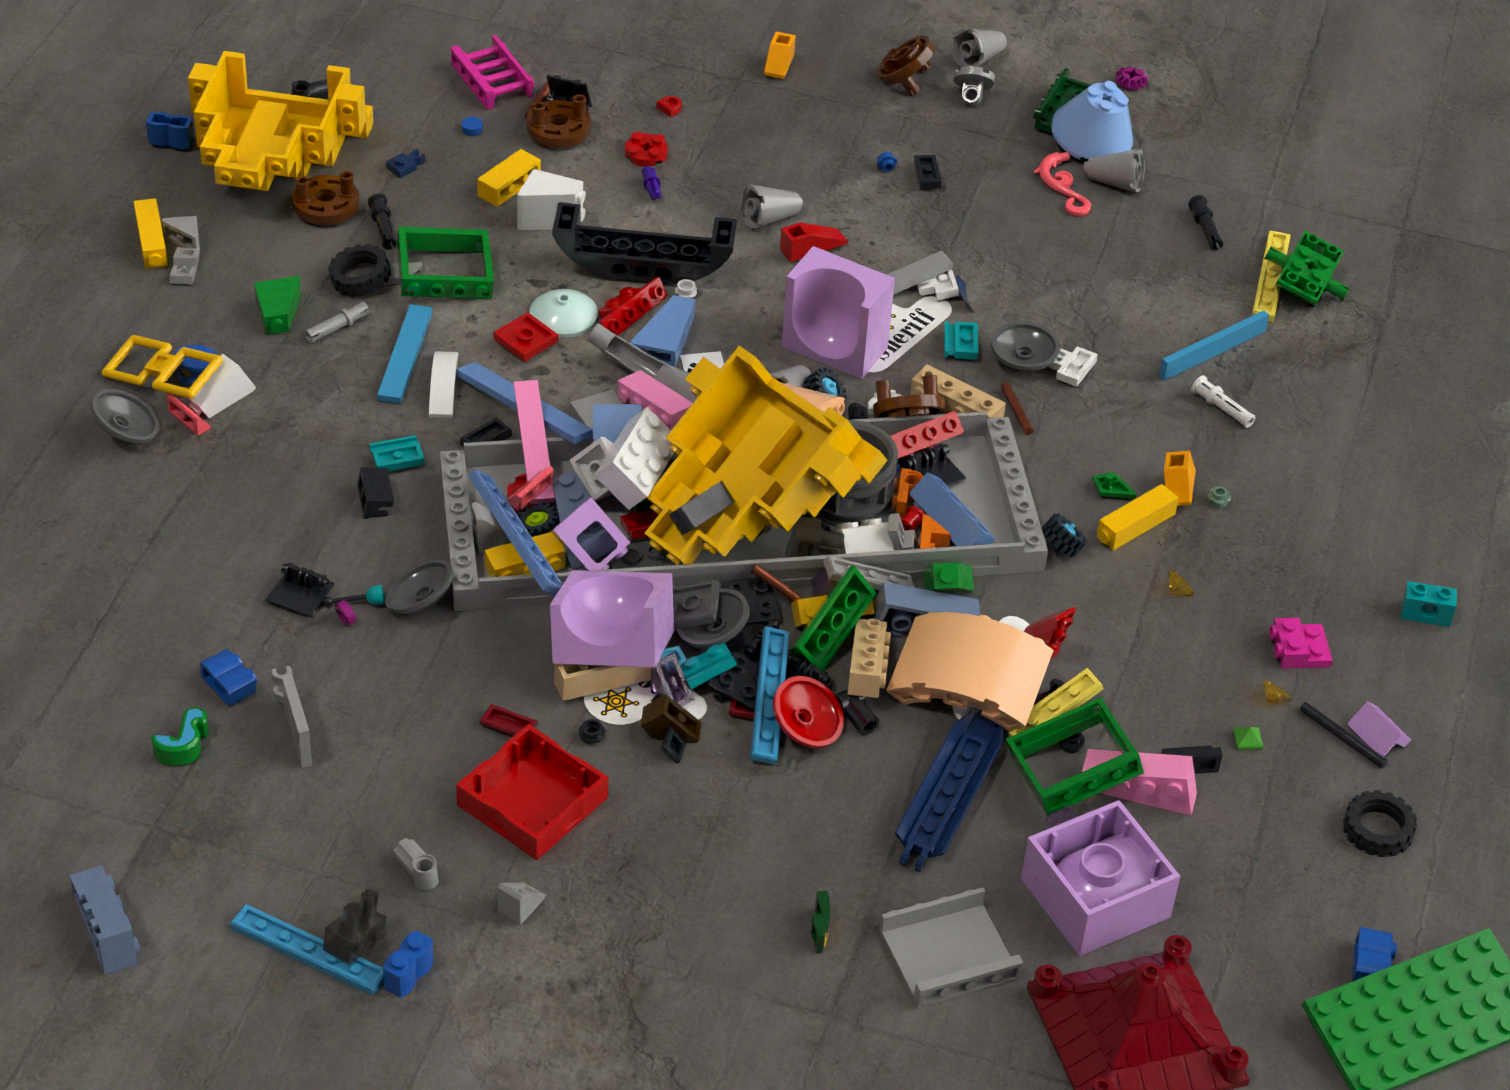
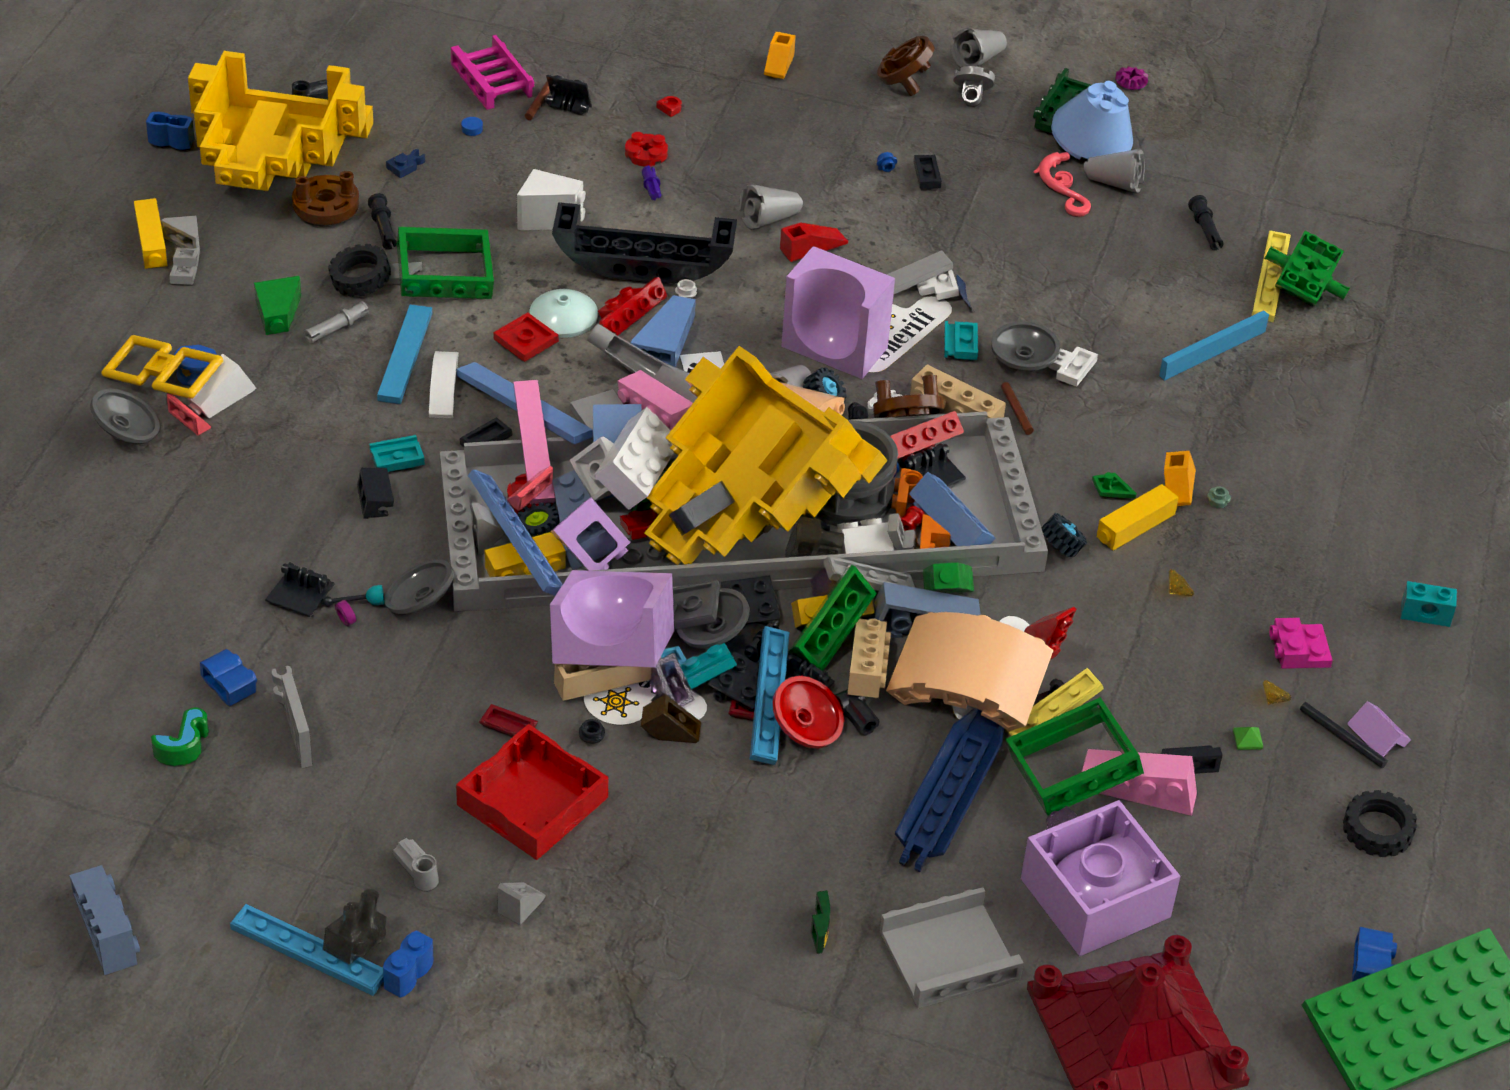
yellow brick [477,149,541,207] -> none
reddish brown piece [527,94,591,148] -> none
black slope [660,727,686,763] -> none
copper bar [750,564,805,602] -> none
black plate [1059,732,1085,753] -> none
white pin [1191,375,1256,428] -> none

